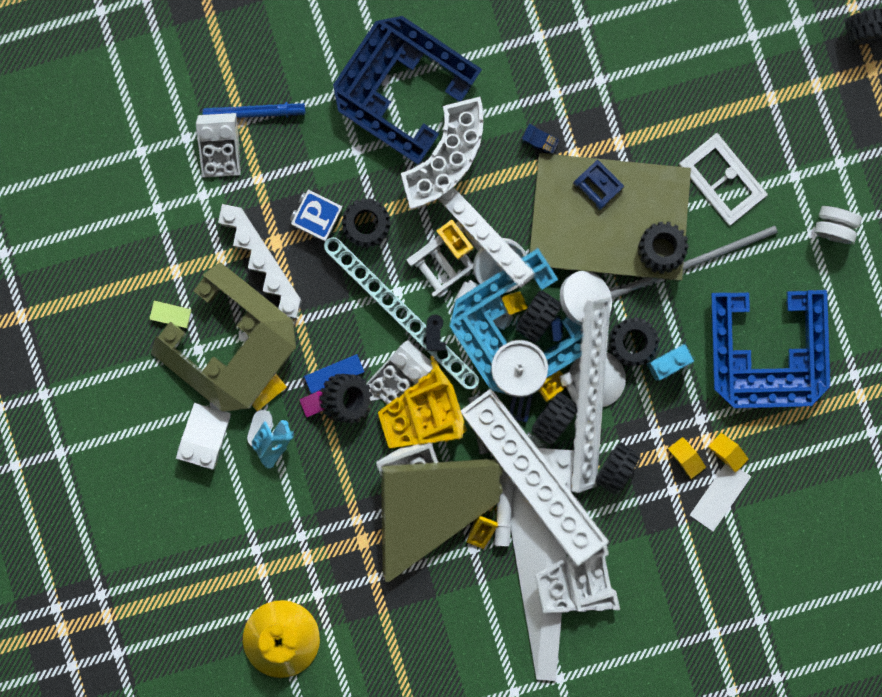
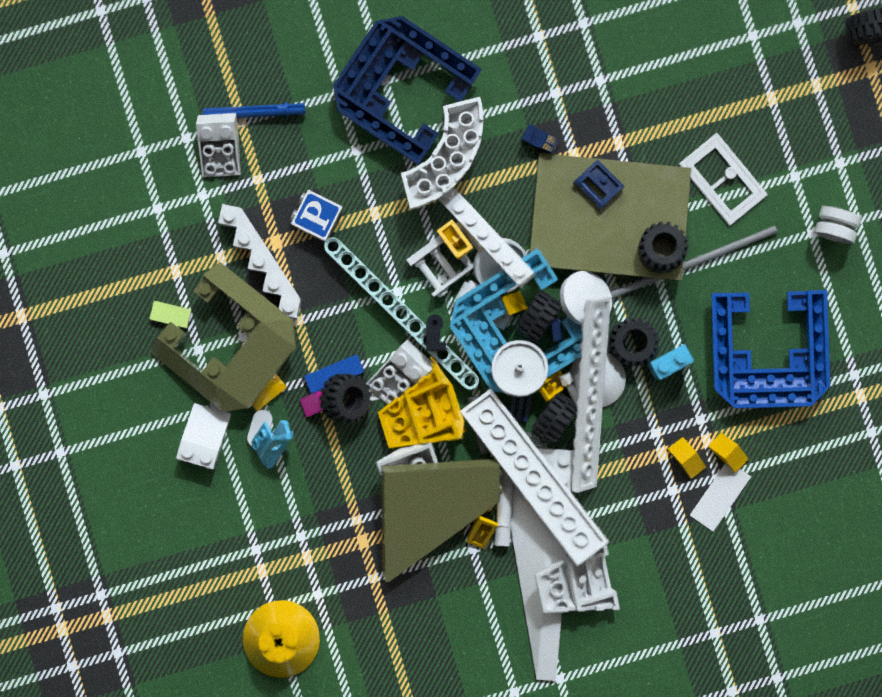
black tyre [342,198,390,248] -> none
black tyre [595,442,641,495] -> none

